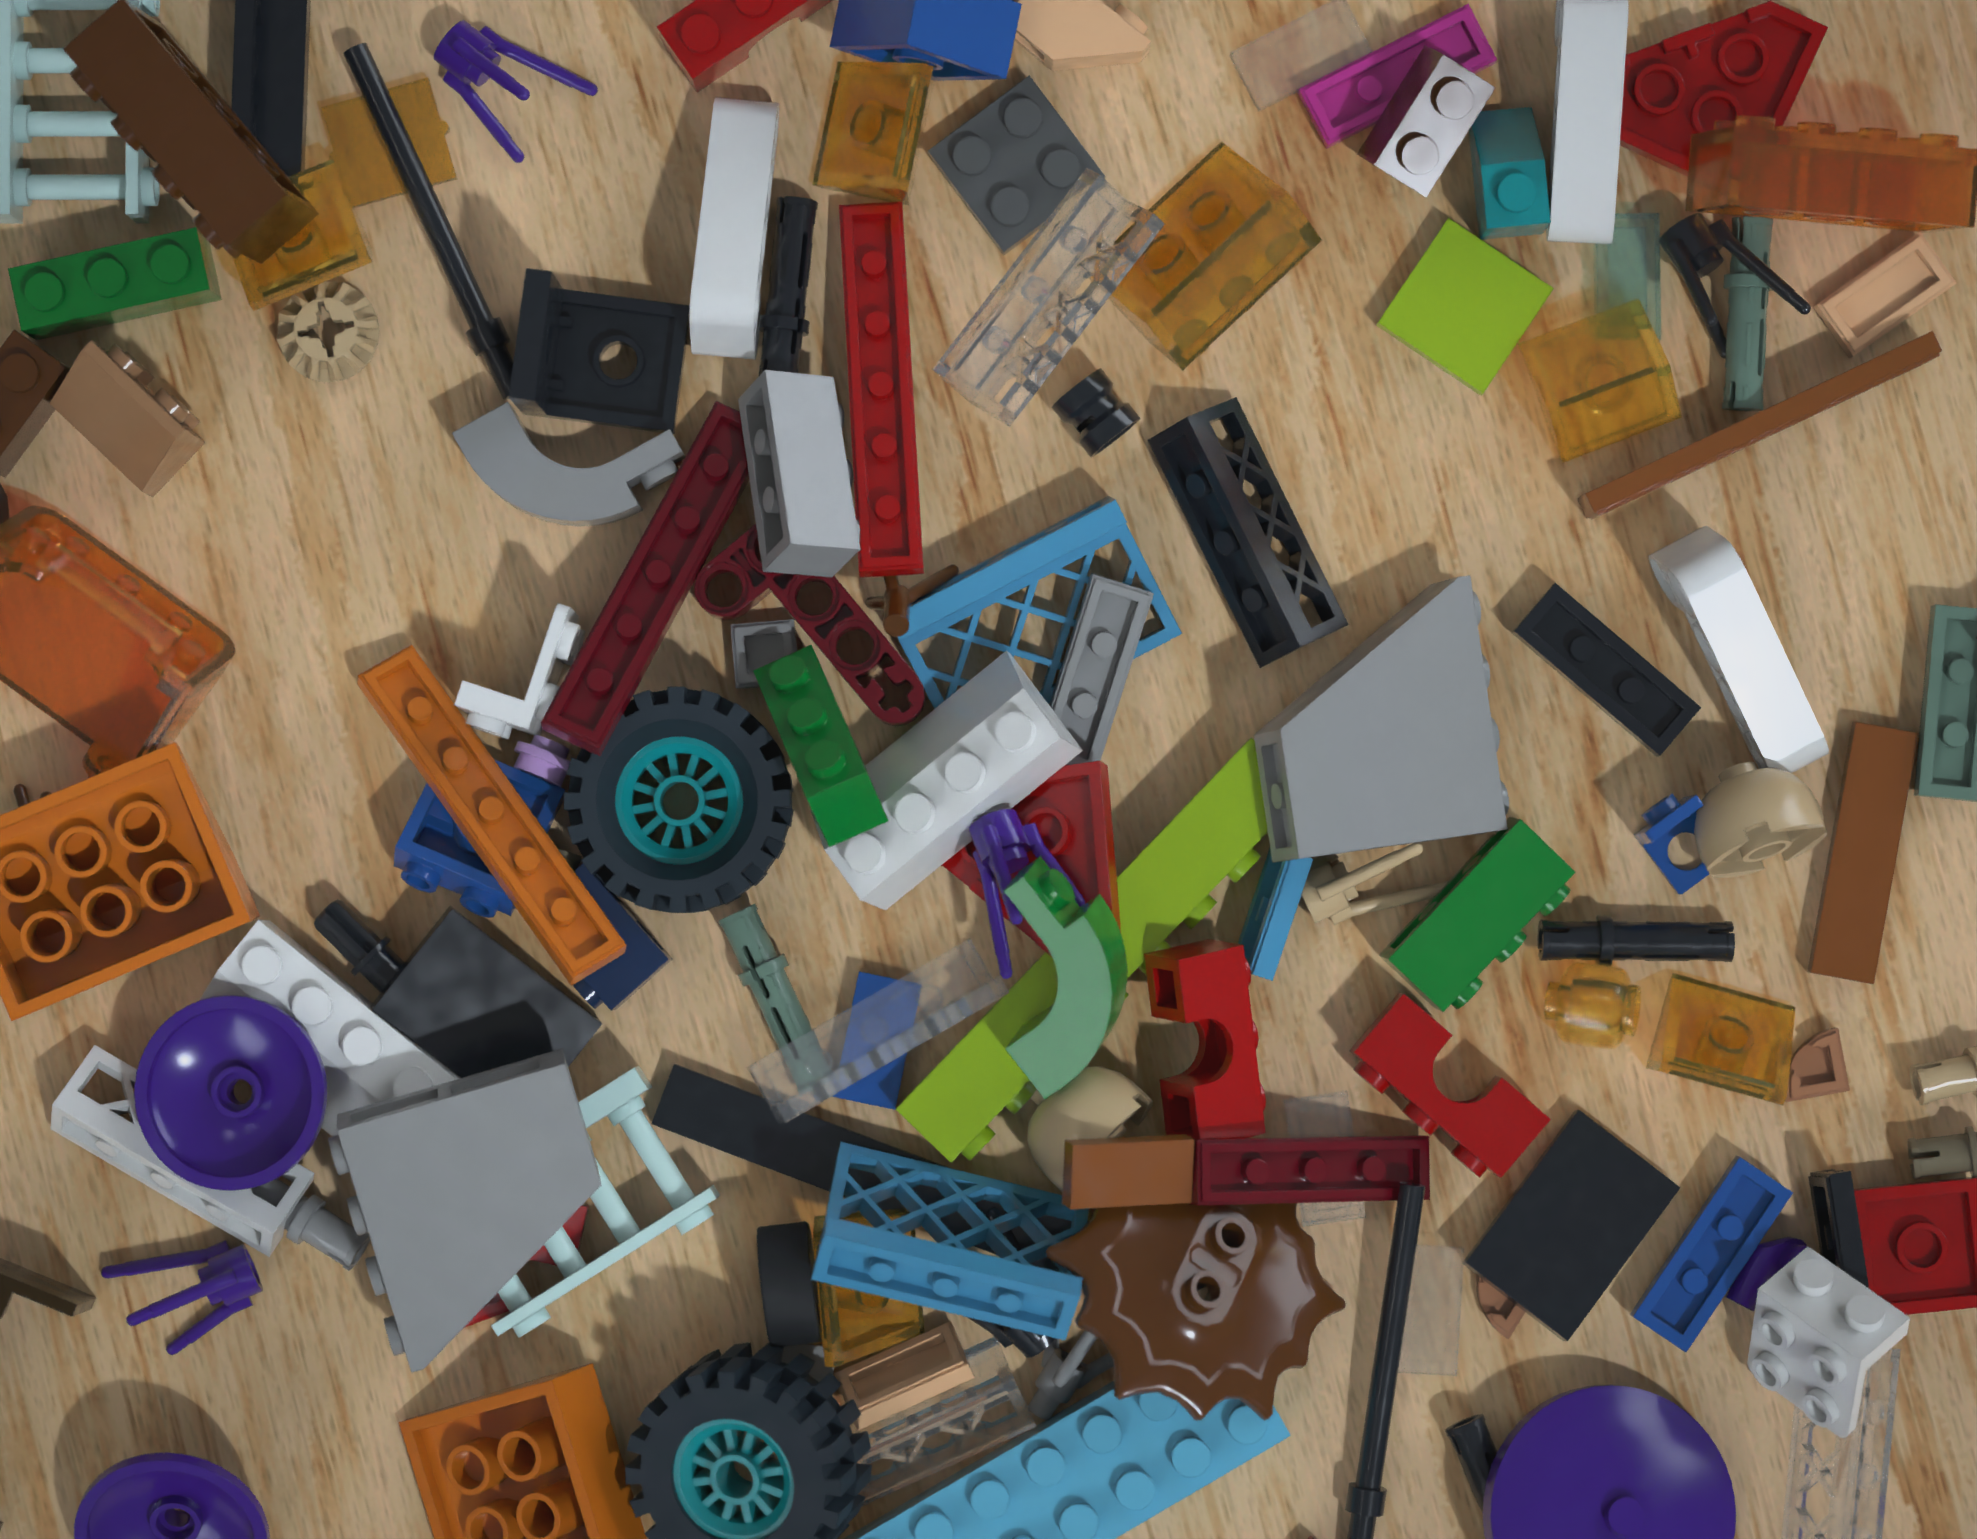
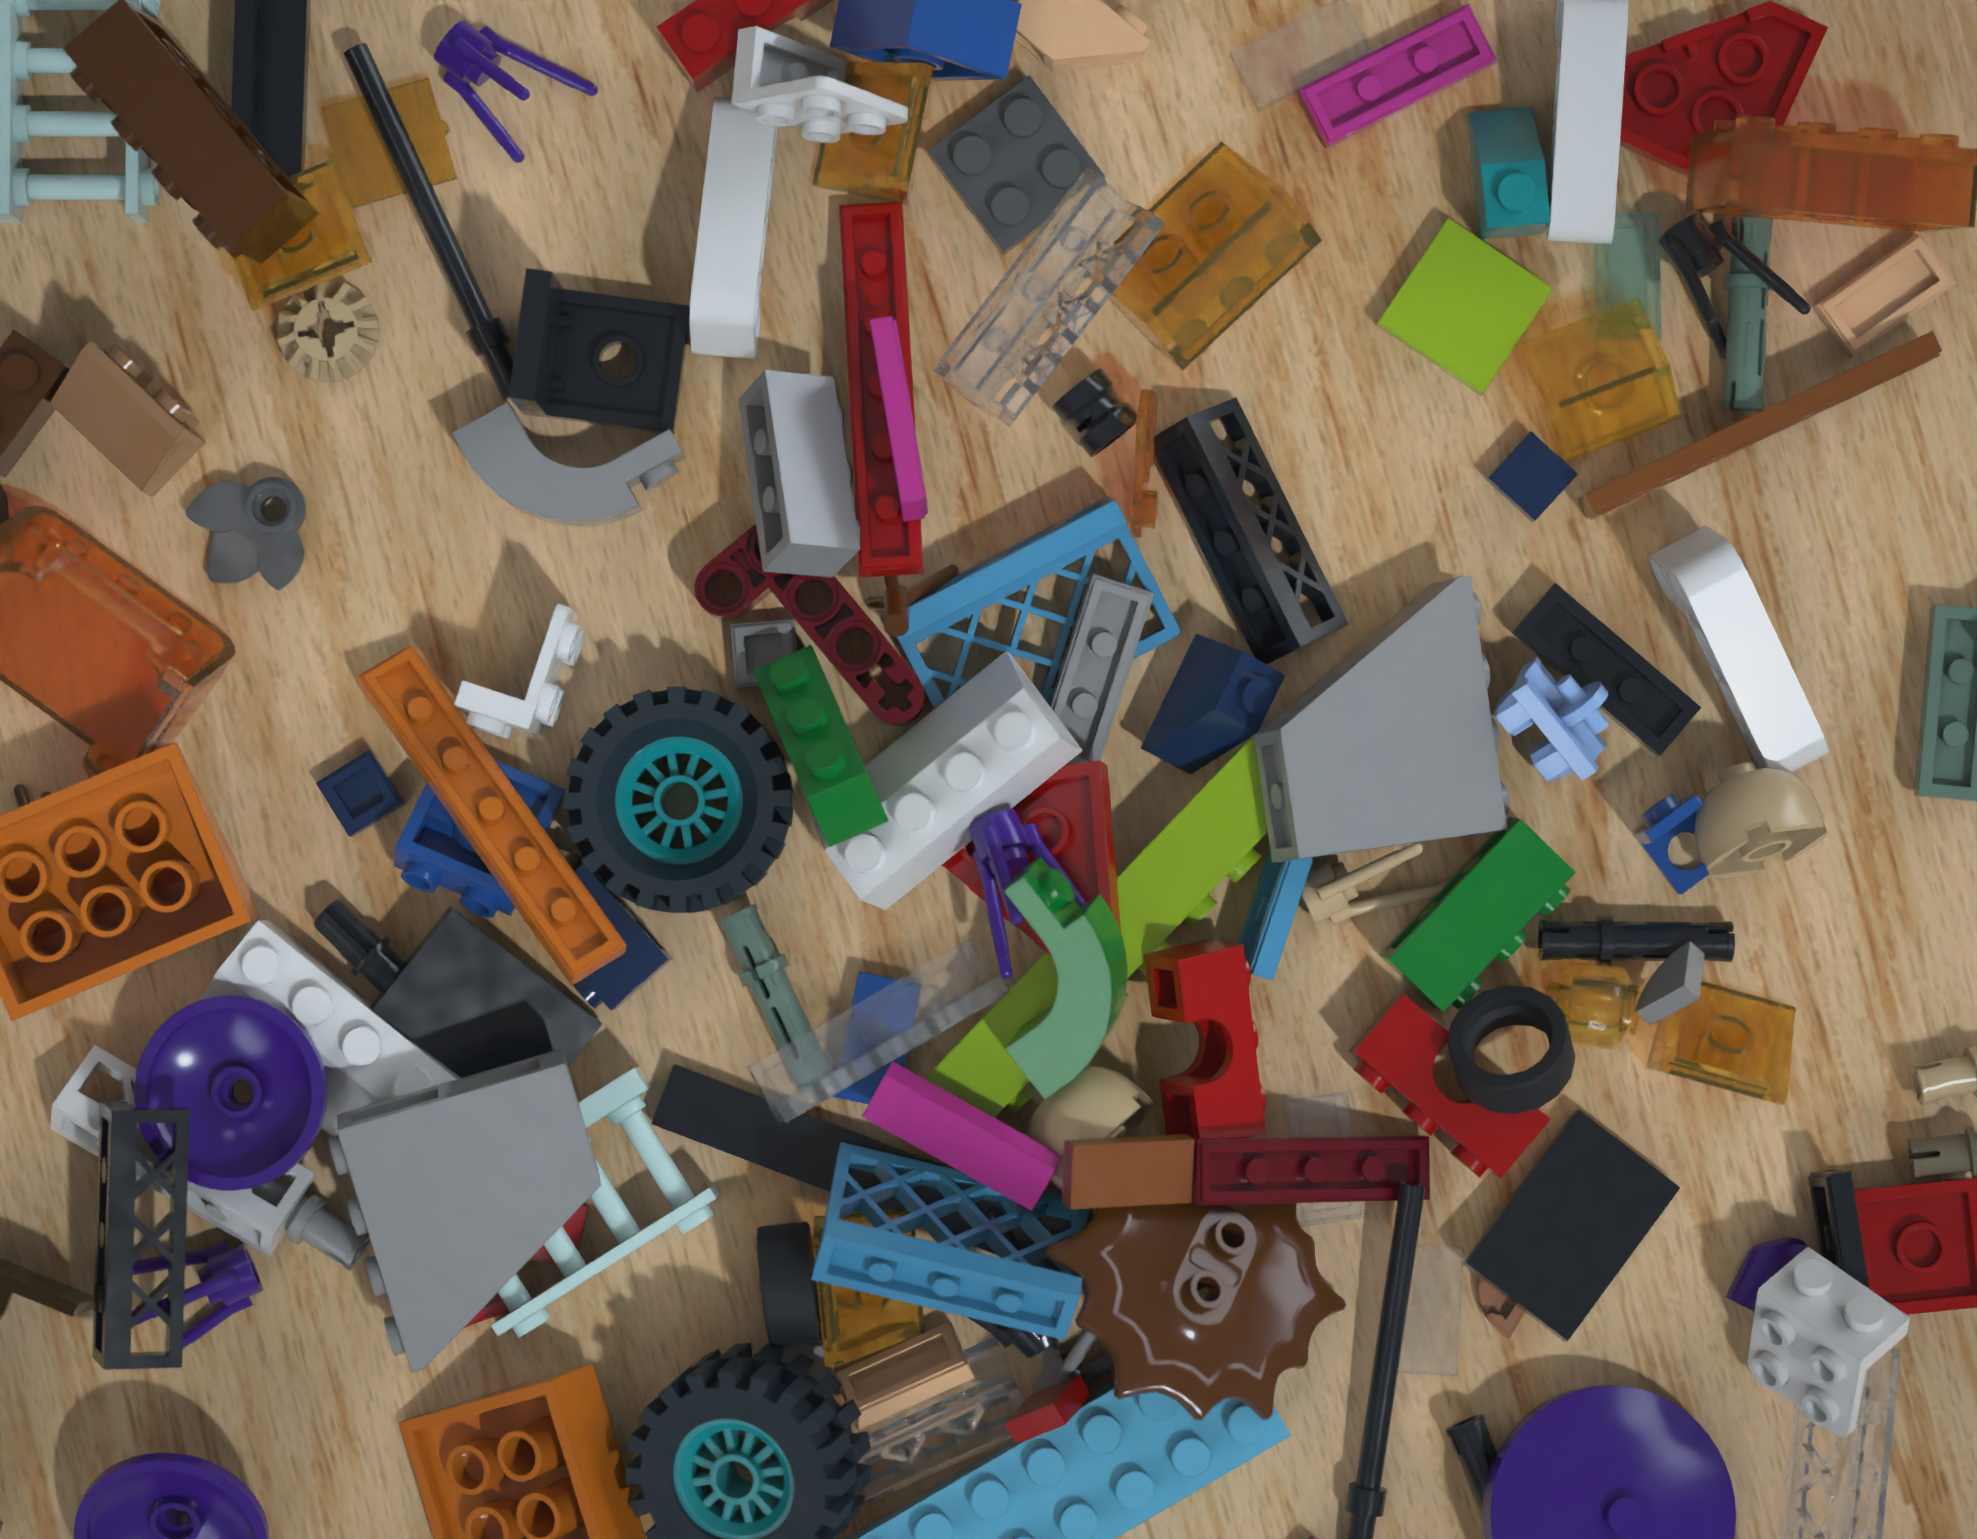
green brick [8,227,222,340] -> none
lavender plate [514,735,570,787] -> none
dark red tile [541,401,750,756] -> none
black pin [758,196,818,377] -> none
brick [1357,45,1496,198] -> none
blue plate [1630,1156,1793,1352] -> none
nougat tile [1783,1027,1850,1102] -> none
dark orange tile [1807,722,1919,984] -> none
none -> black fence [92,1101,190,1370]
none -> flat silver plate [185,477,306,591]
none -> dark blue tile [316,749,406,837]
none -> white bracket [731,26,909,143]
none -> dark pink tile [862,1061,1062,1211]
none -> dark pink tile [870,316,928,522]
none -> red tile [1004,1375,1091,1443]
none -> clear orange piece [1131,389,1158,538]
none -> dark blue slope [1140,634,1285,775]
none -> black tyre [1447,985,1576,1114]
none -> dark blue tile [1486,431,1578,522]
none -> light blue hips [1494,657,1609,782]
none -> light grey tile [1635,941,1705,1025]

